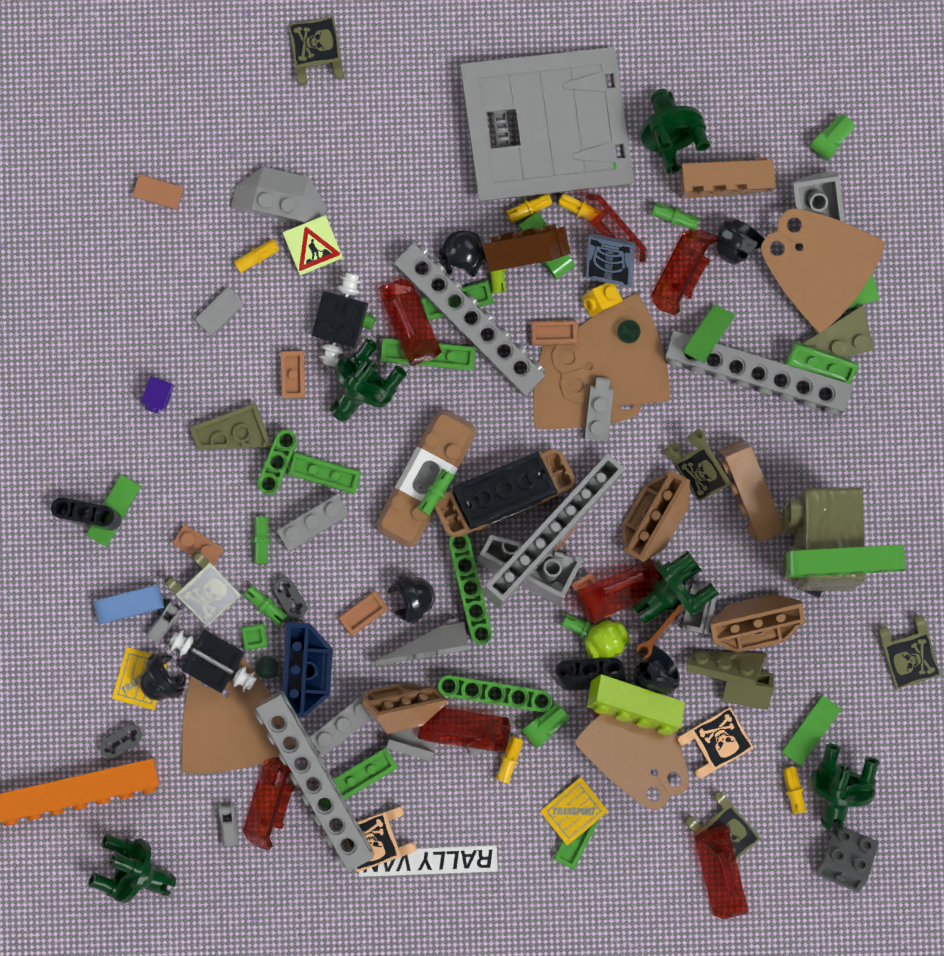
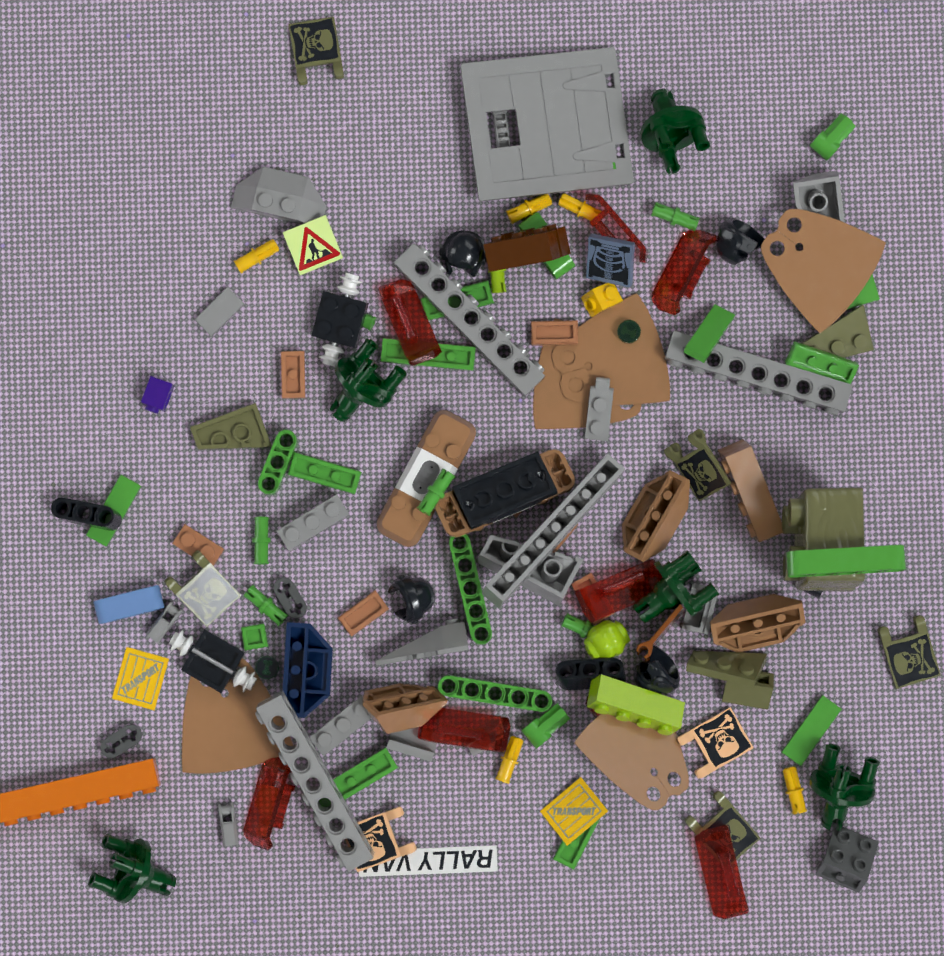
nougat tile [133,174,184,211] -> none
black helmet [139,654,186,701] -> none
medium nougat wedge [679,157,776,199] -> none

